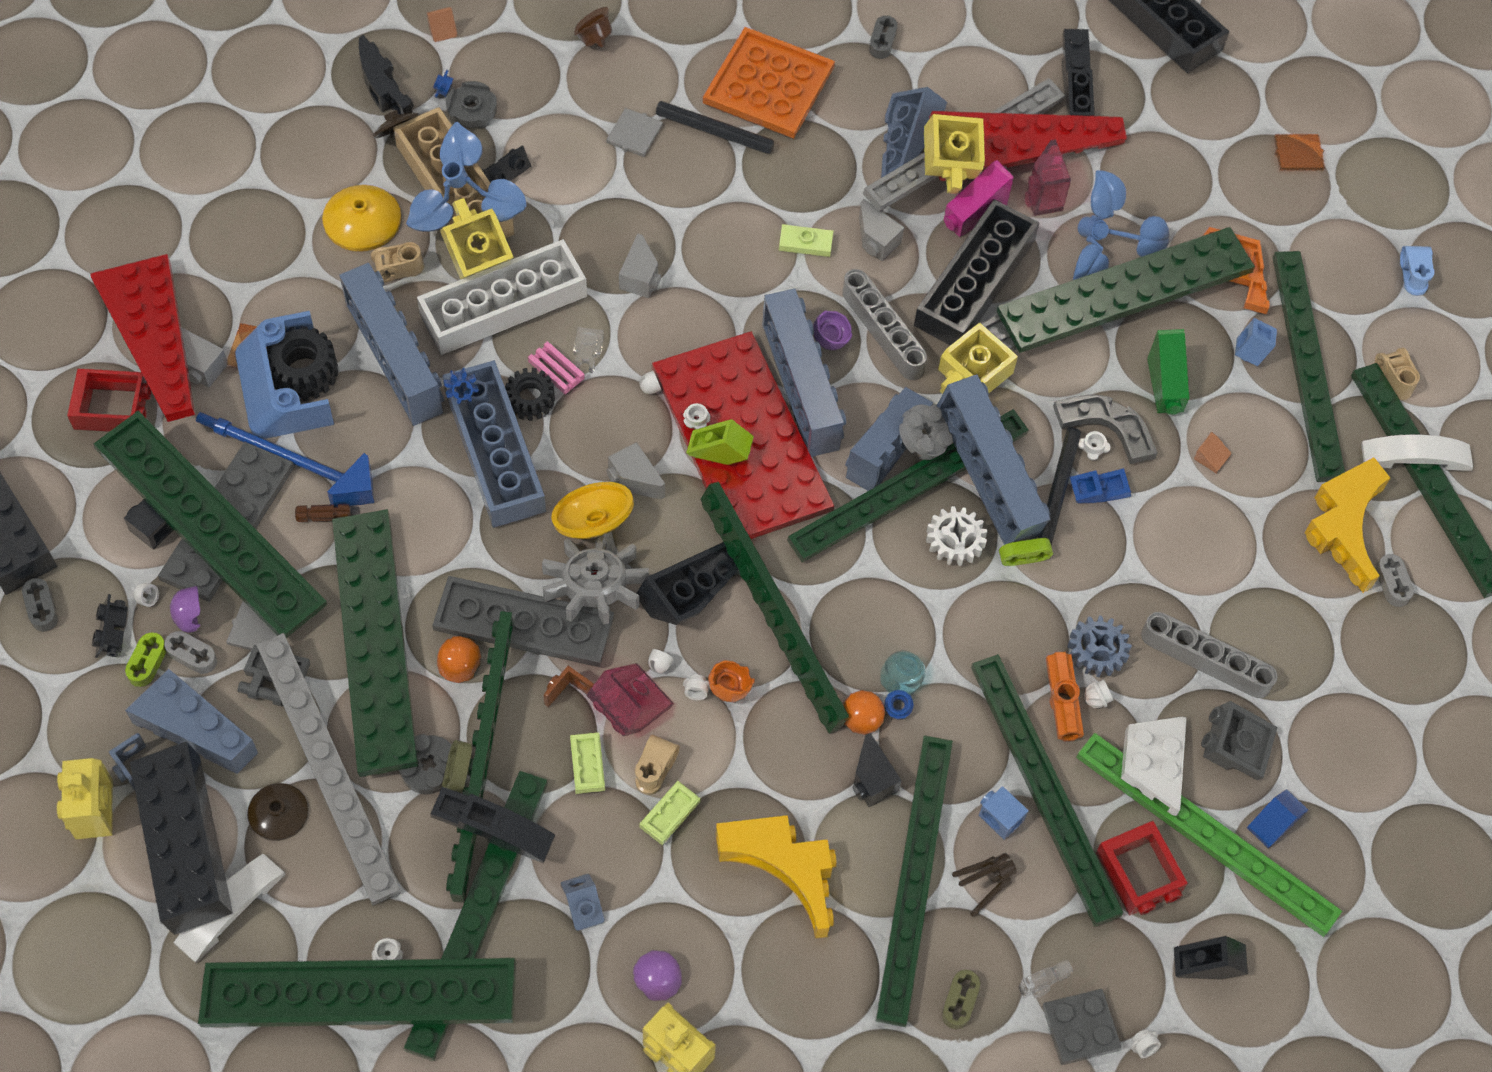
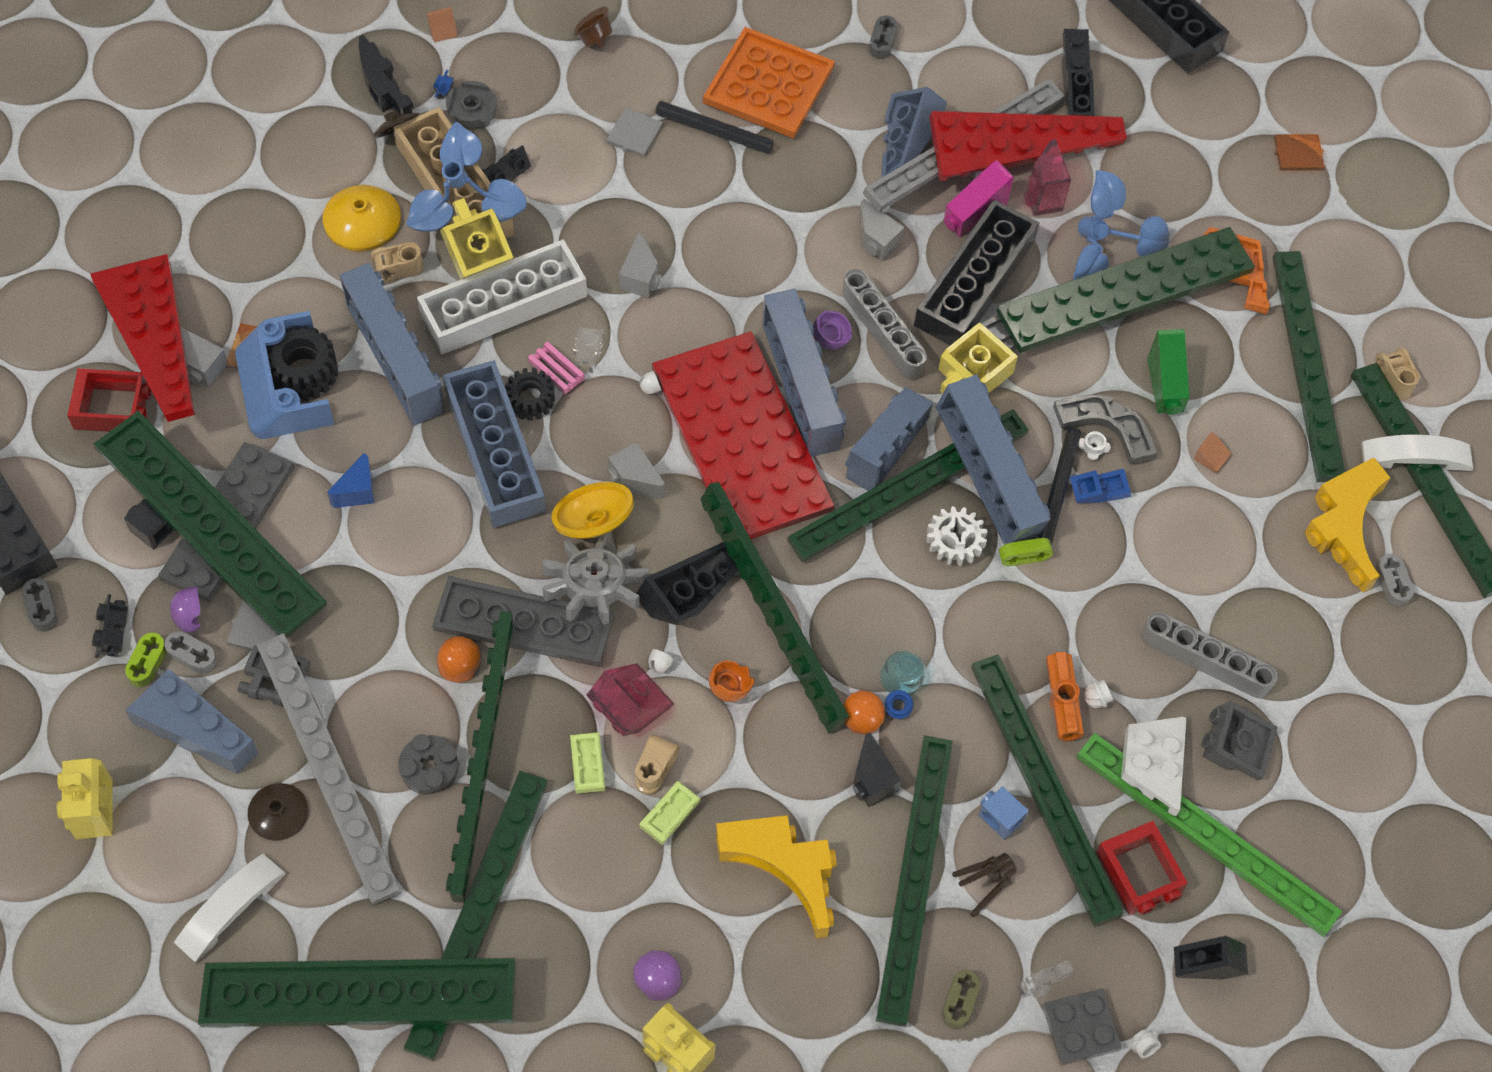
sand blue bracket [109,733,146,790] -> none
black brick [130,741,233,935] -> none
white hinge [133,583,159,607] -> none
blue bar [196,412,343,482] -> none
reddish brown axle [295,504,351,522] -> none
dark green plate [332,509,419,777] -> none
white plate [372,938,403,960] -> none
black slope [430,786,555,863] -> none
olive beam [442,740,472,794] -> none
blue gear [443,368,479,404] -> none
dark orange bracket [544,666,595,707] -> none
sand blue bracket [560,874,604,931] -> none
white plate [683,403,710,429] -> none
white plate [683,675,710,700] -> none
lime slope [686,419,754,465] -> none
yellowish green plate [779,224,833,257] -> none
light grey plate [899,404,953,460] -> none
light yellow hinge [924,114,985,194] -> none
sand blue gear [1067,615,1131,677] -> none
medium blue brick [1235,318,1277,366] -> none
blue slope [1247,789,1308,849] -> none
light blue piece [1400,246,1434,296] -> none

